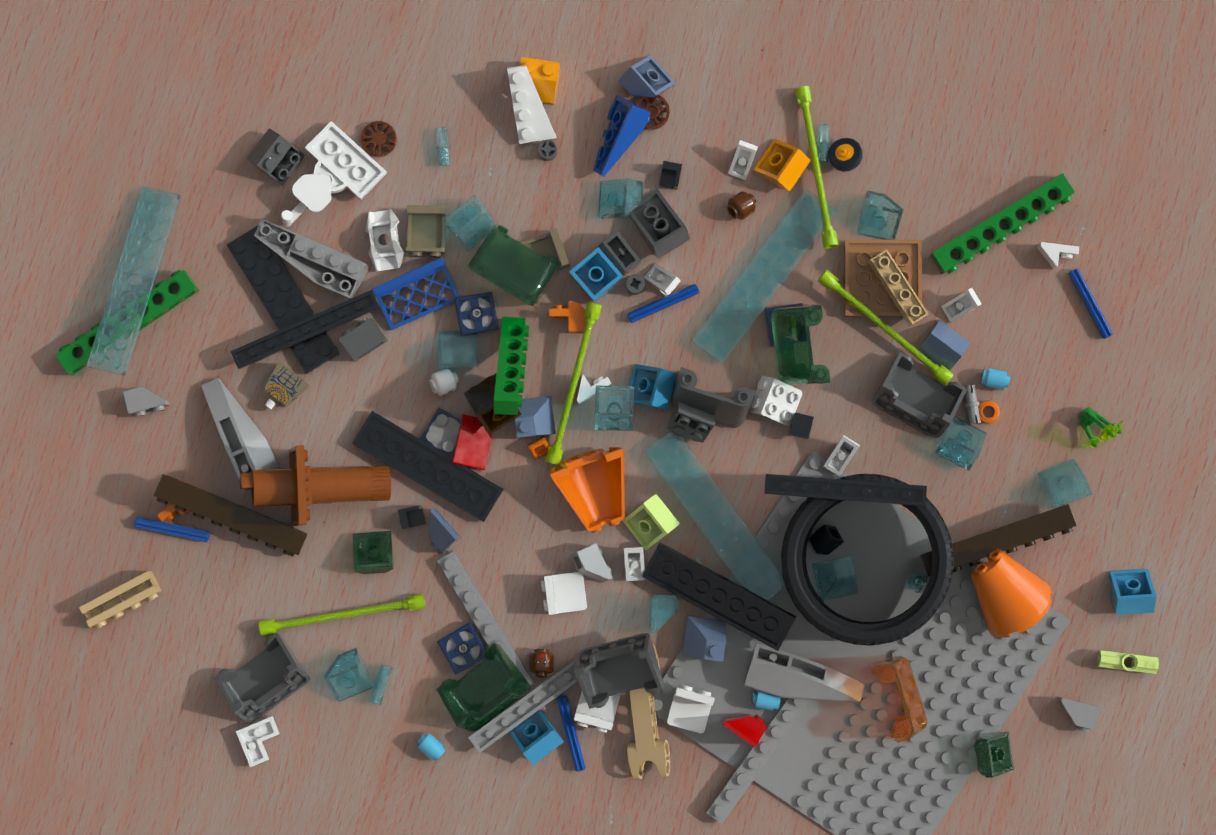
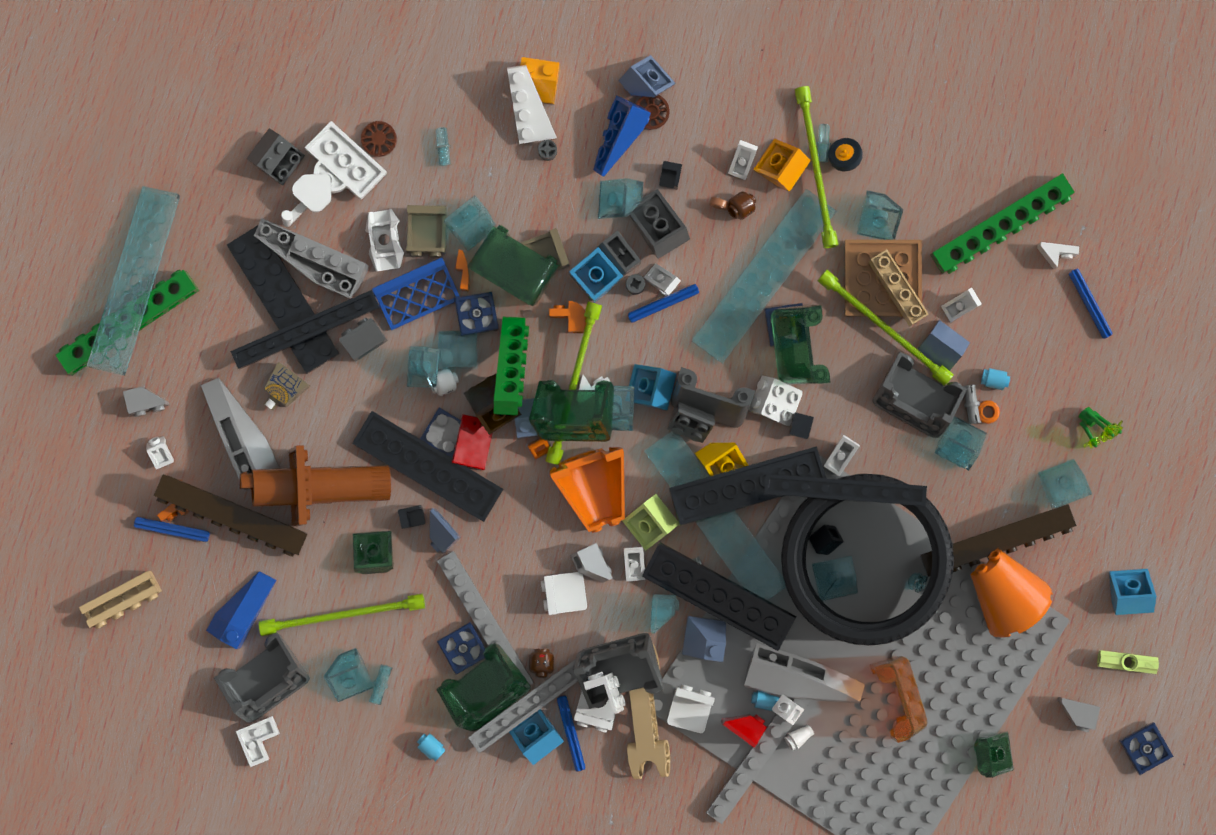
none -> white bracket [146,436,174,470]
none -> blue wedge [206,571,277,649]
none -> clear light blue slope [407,346,440,388]
none -> orange slope [456,250,470,292]
none -> clear green windscreen [529,380,614,442]
none -> white bracket [583,672,625,714]
none -> black plate [669,446,826,526]
none -> yellow slope [695,442,749,477]
none -> nougat tile [709,197,729,210]
none -> white bracket [772,695,804,725]
none -> white cone [784,725,814,751]
none -> dark blue piece [1119,722,1174,775]

